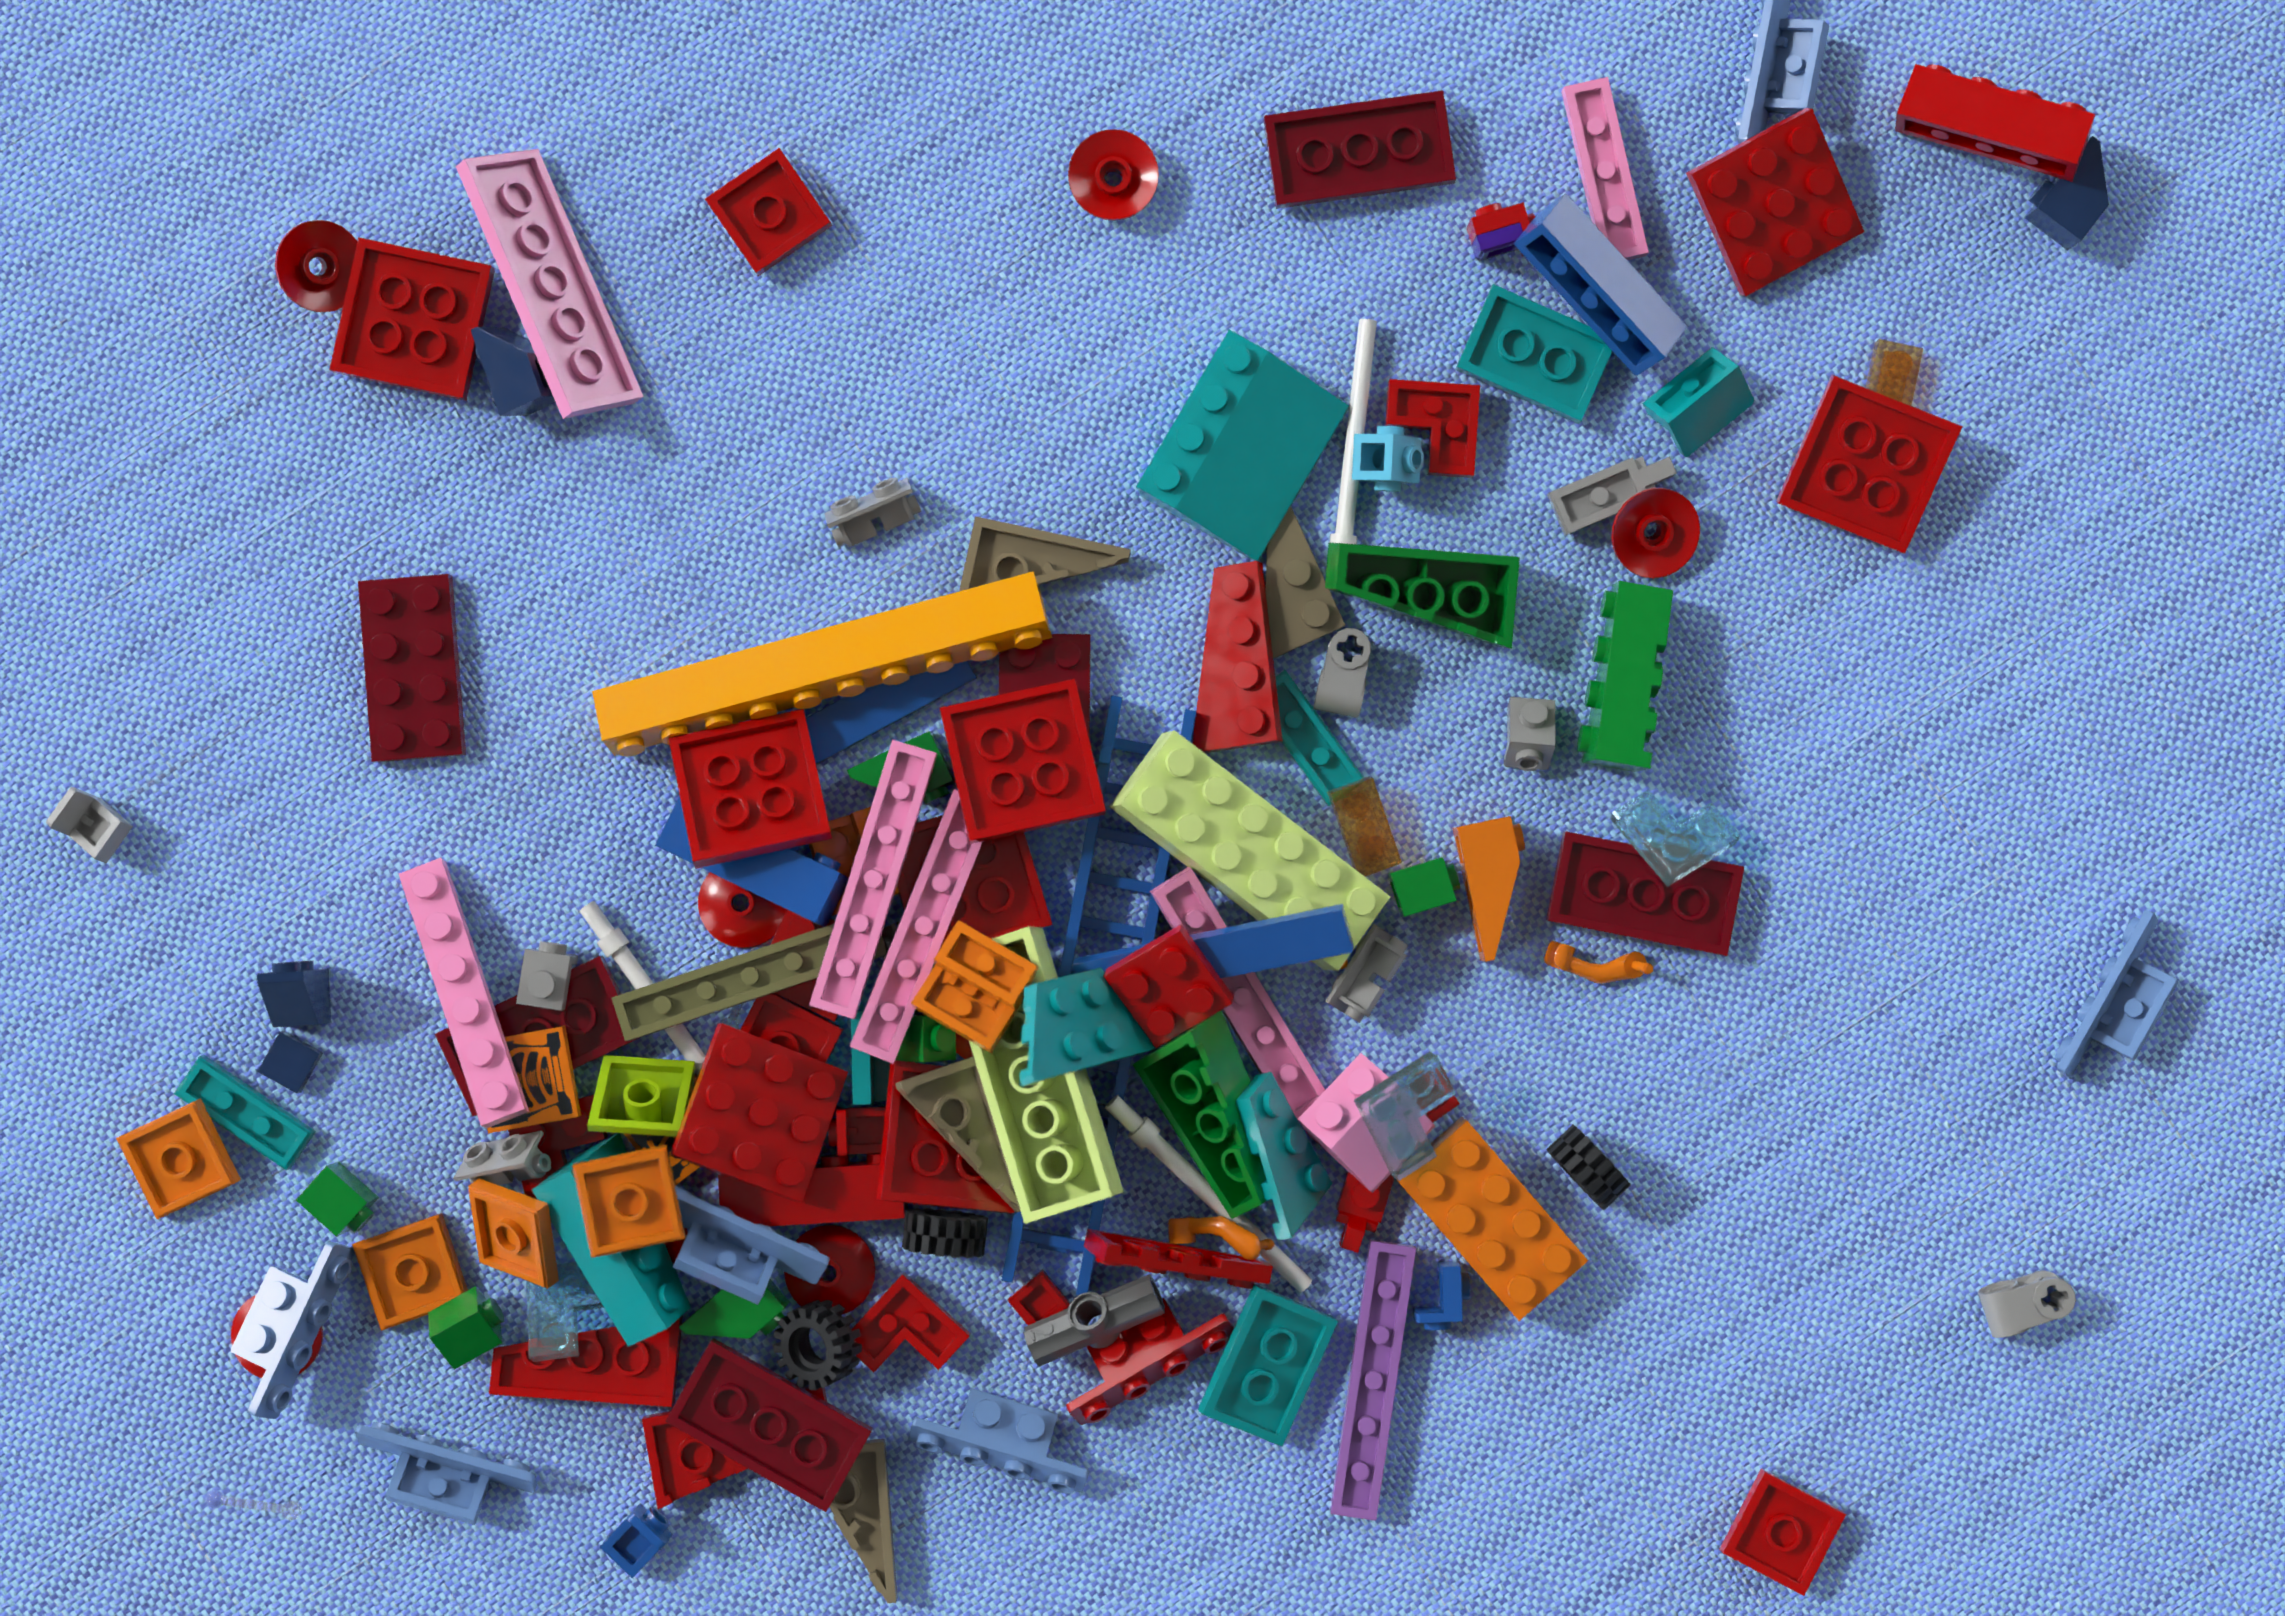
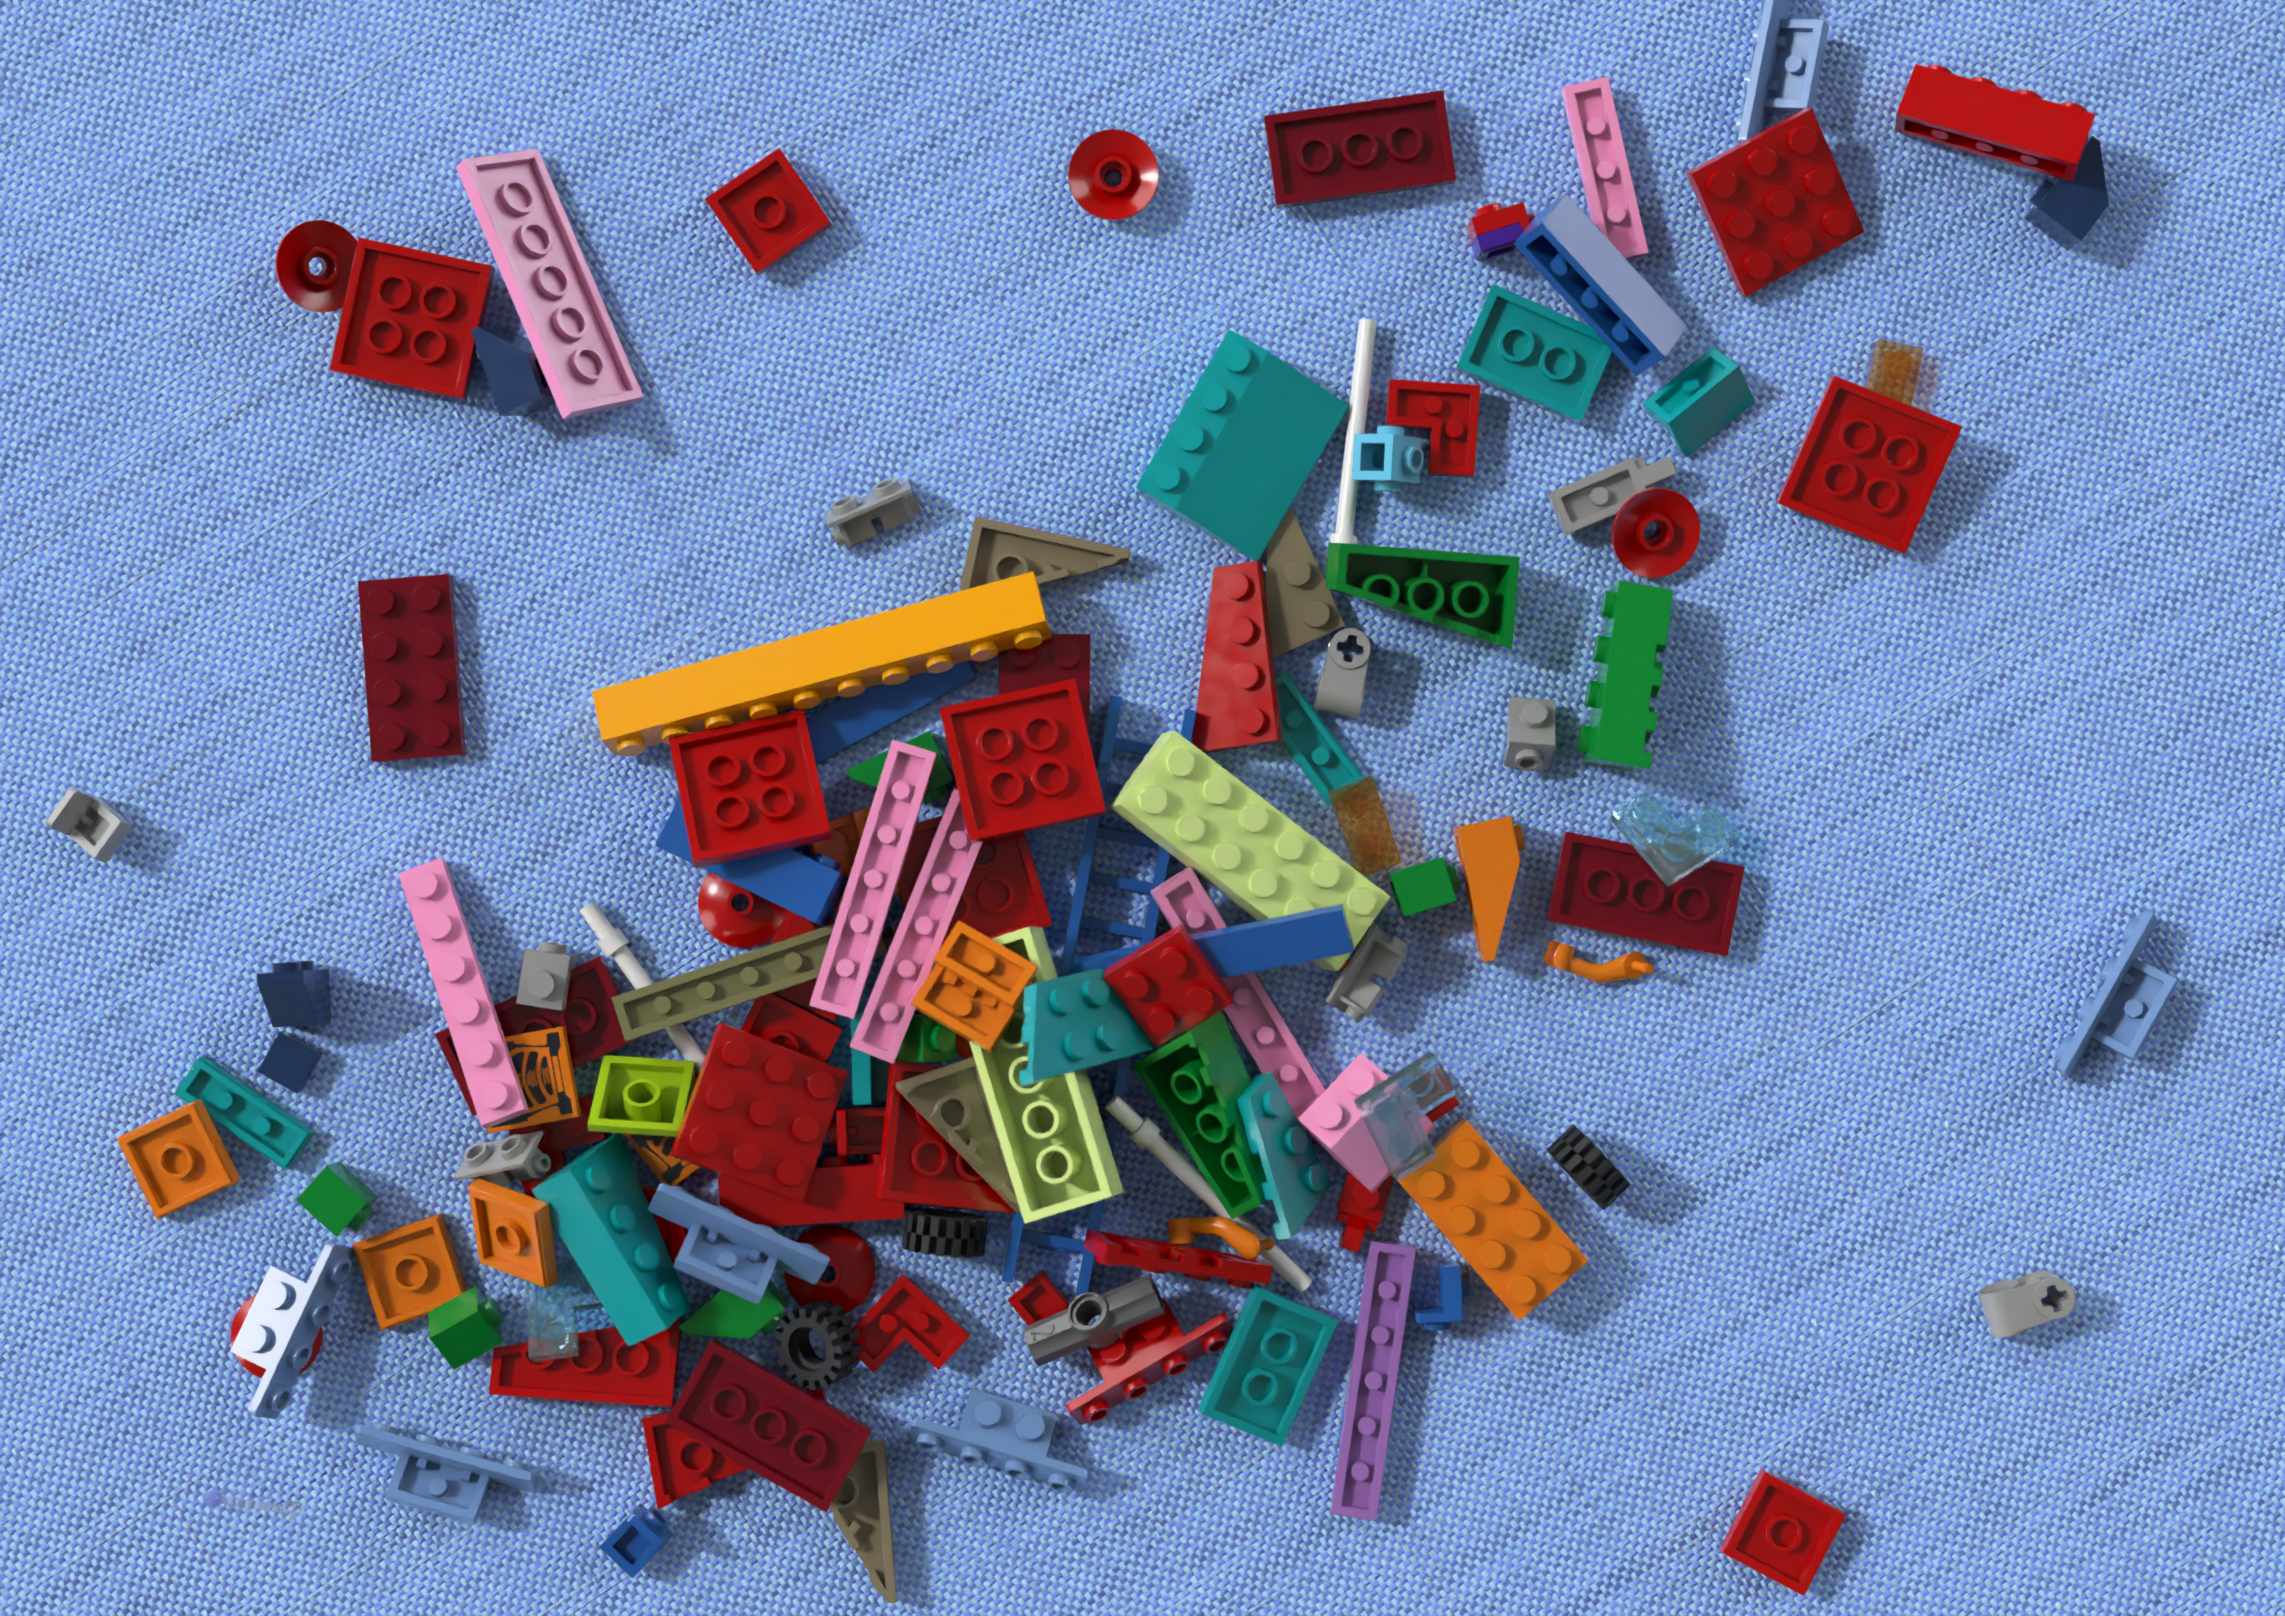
orange tile [572,1145,685,1258] -> none

